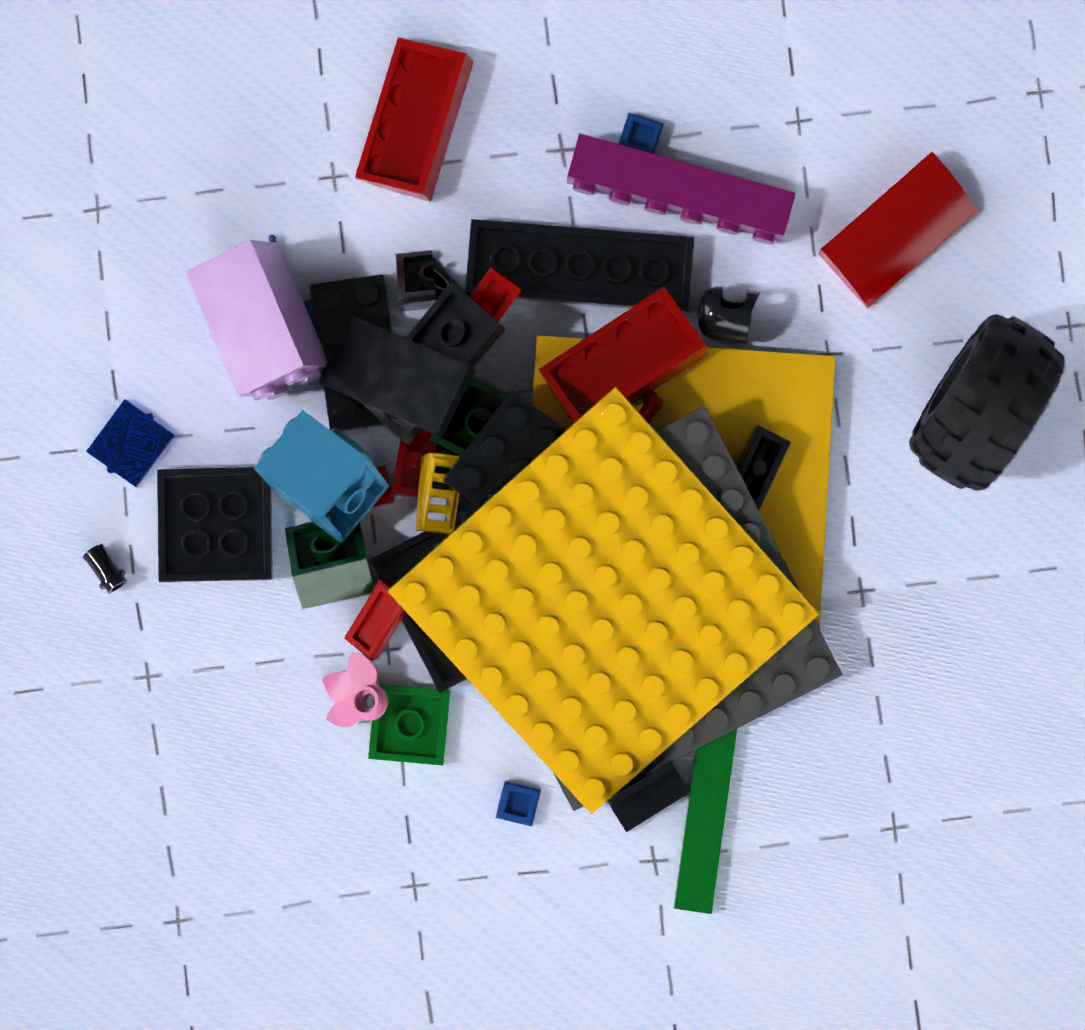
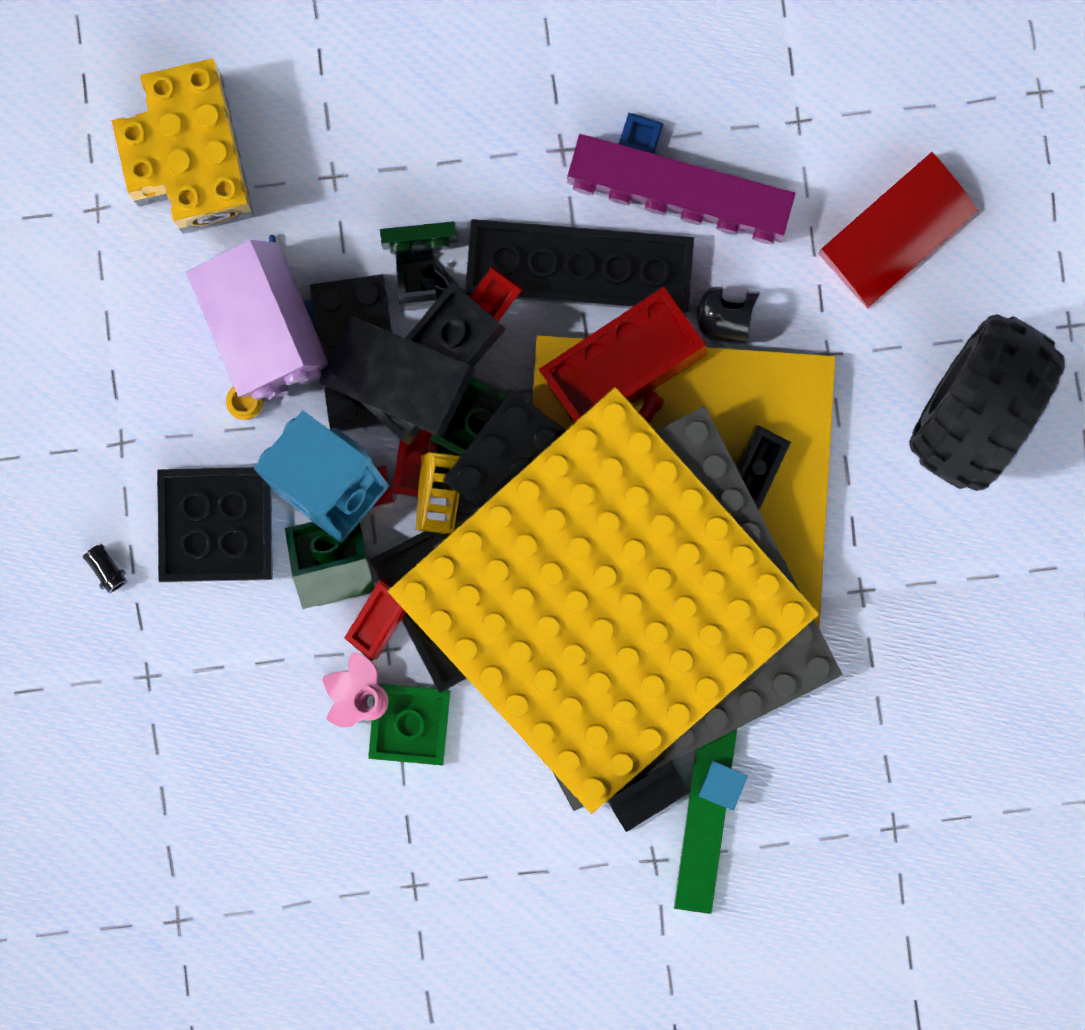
clear blue piece [86,399,175,488] -> none
red slope [355,37,474,202] -> none
blue tile [495,781,541,827] -> none
none -> yellow piece [111,58,255,234]
none -> yellow plate [226,386,264,420]
none -> dark green plate [380,221,457,254]
none -> dark azure tile [698,761,748,811]

